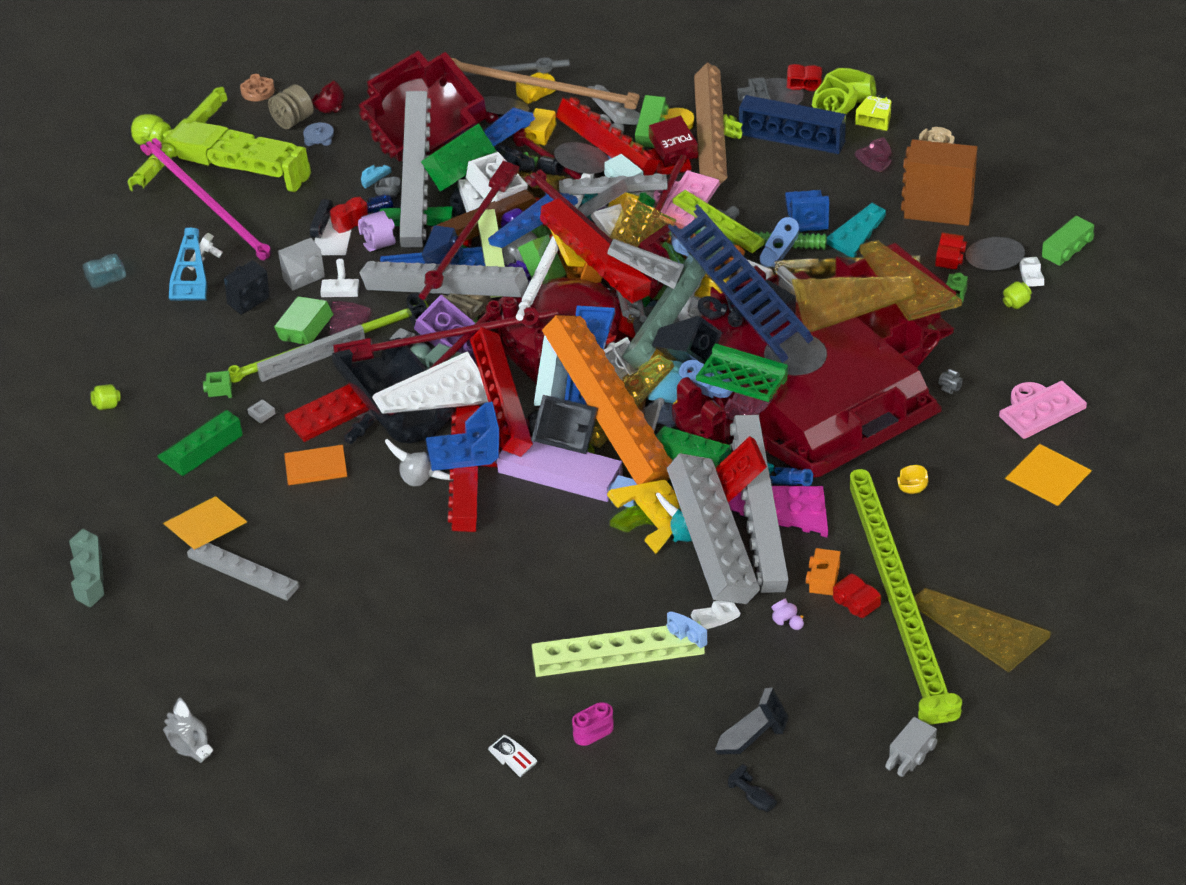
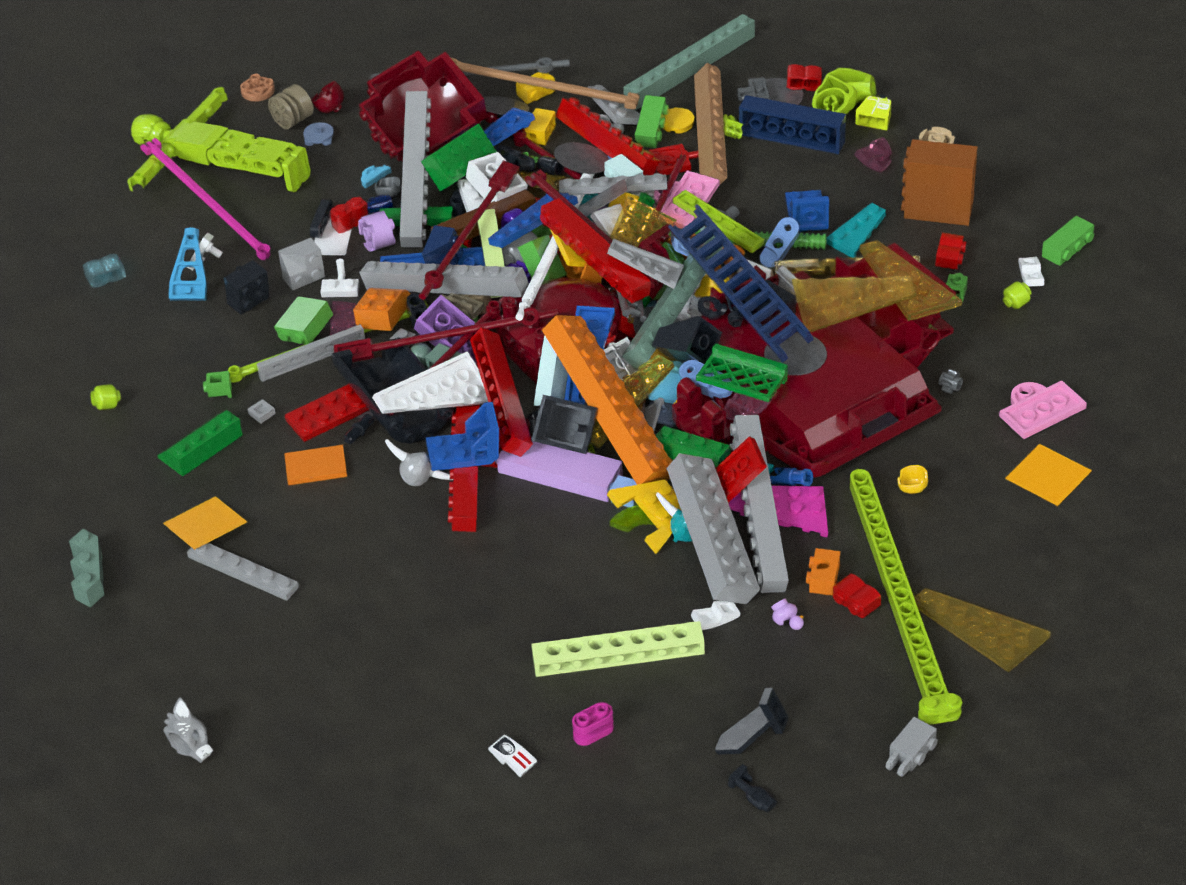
dark red brick [649,116,698,166] -> none
light blue slope [667,611,707,649] -> none
flat silver sticker [965,237,1025,270] -> none
none -> orange brick [353,288,410,331]
none -> sand green brick [623,14,755,110]

